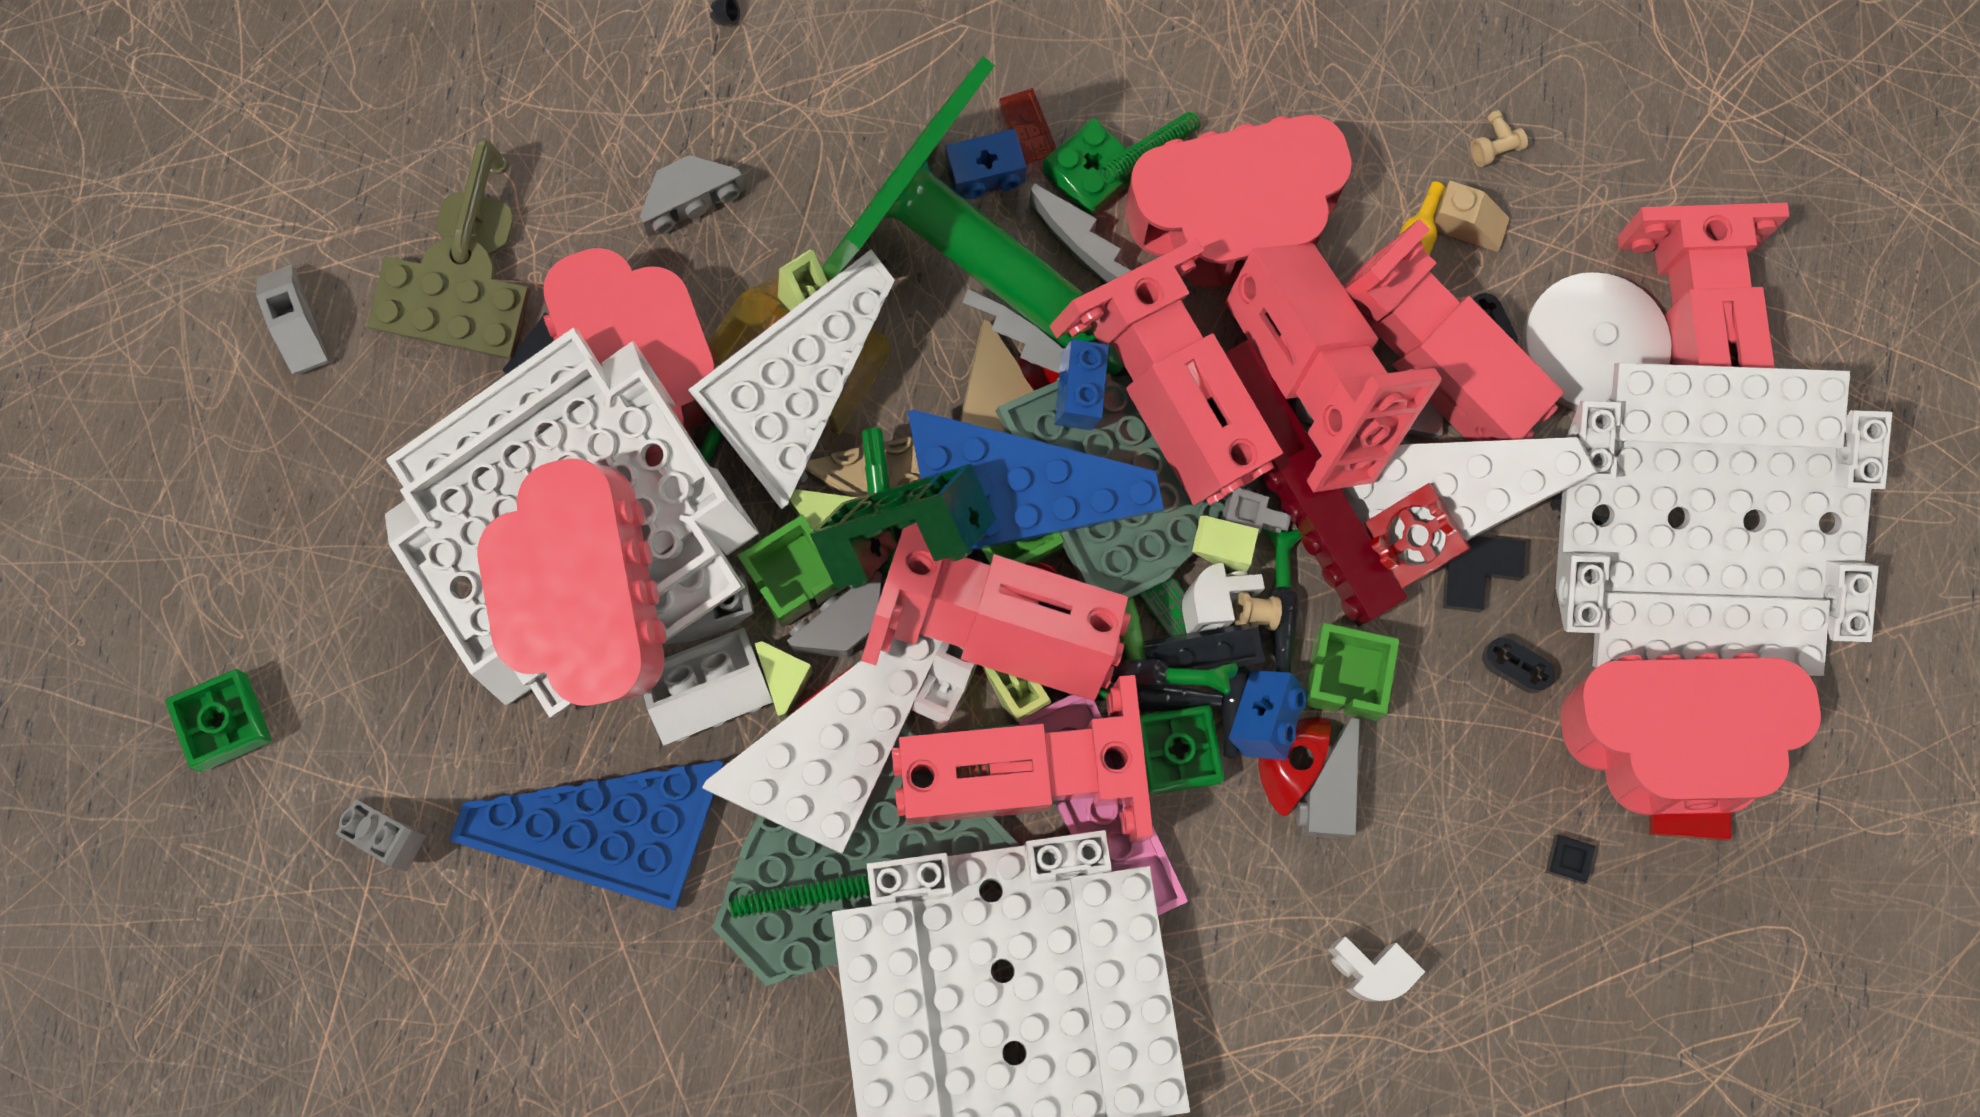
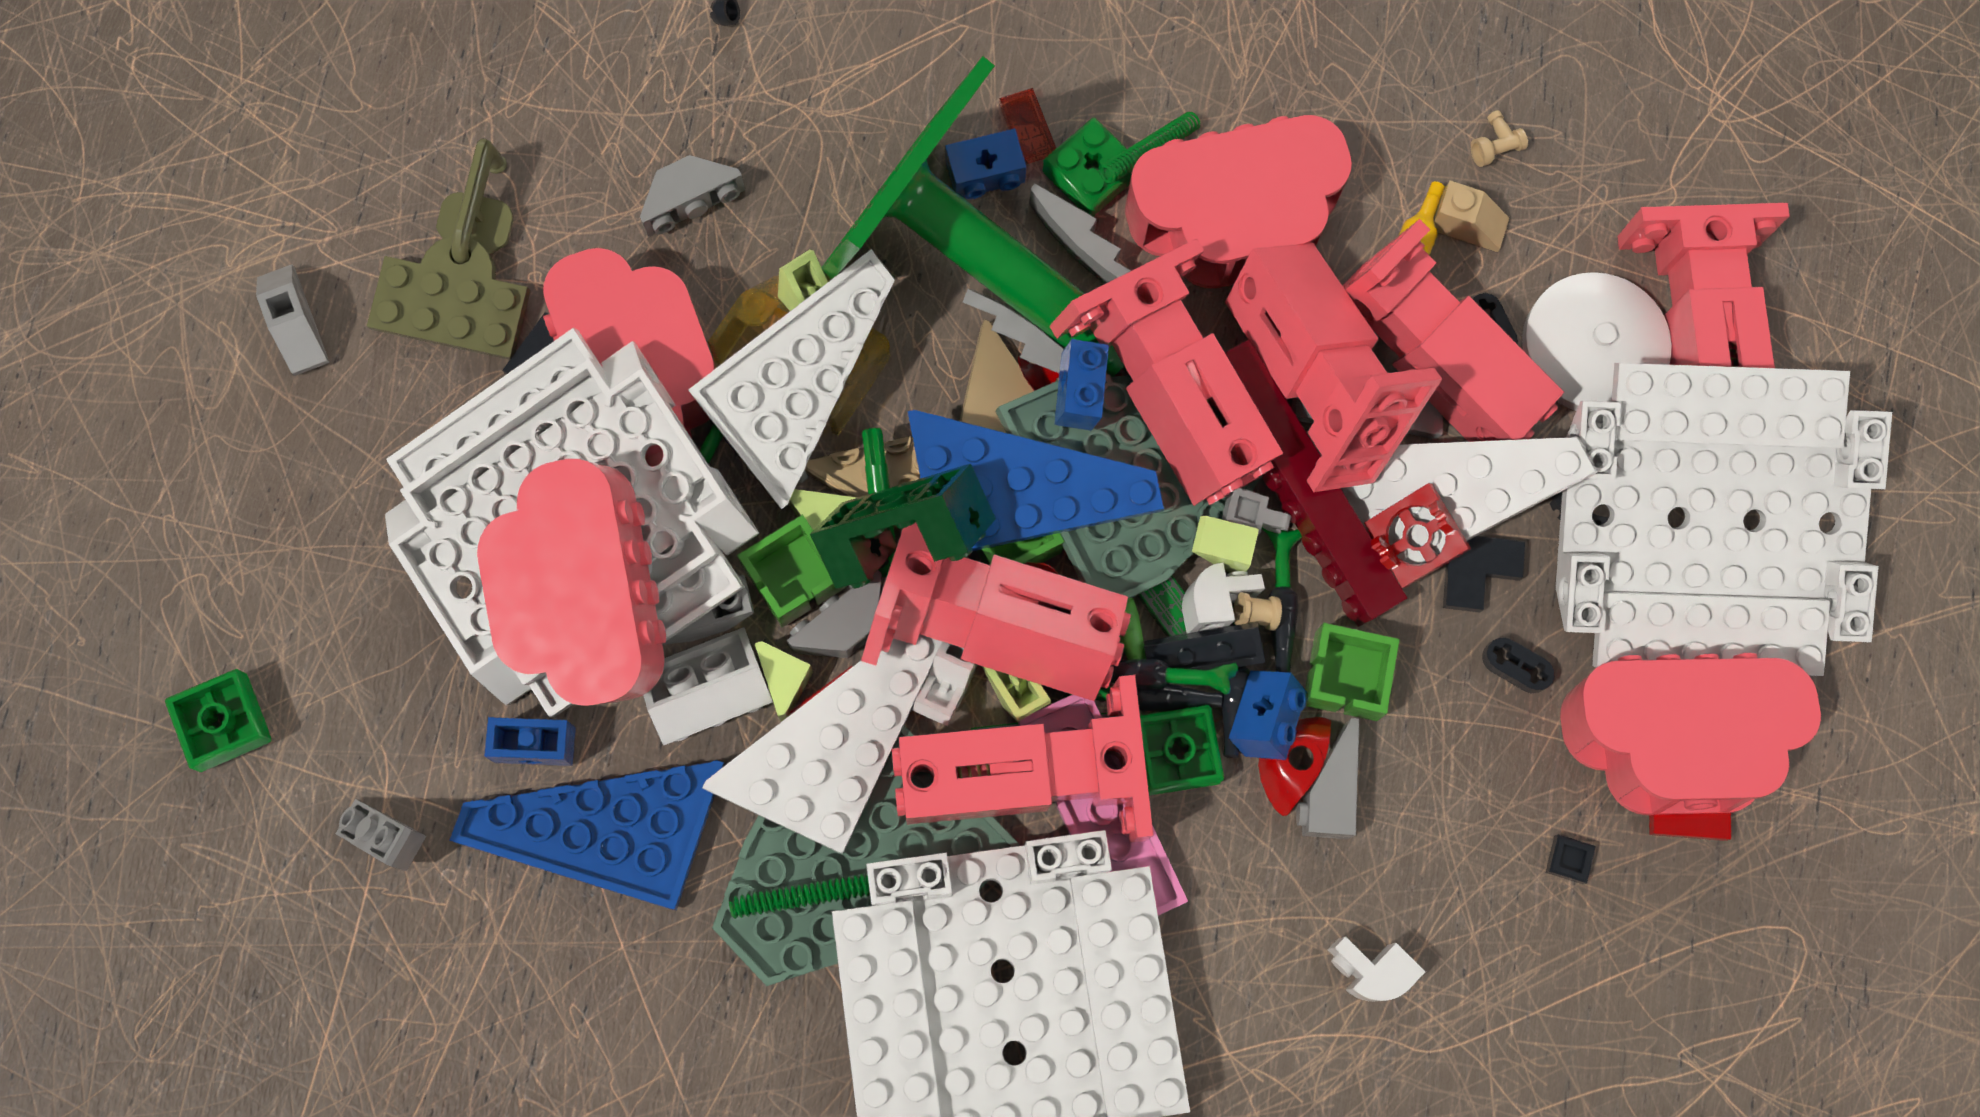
none -> blue brick [484,717,576,766]

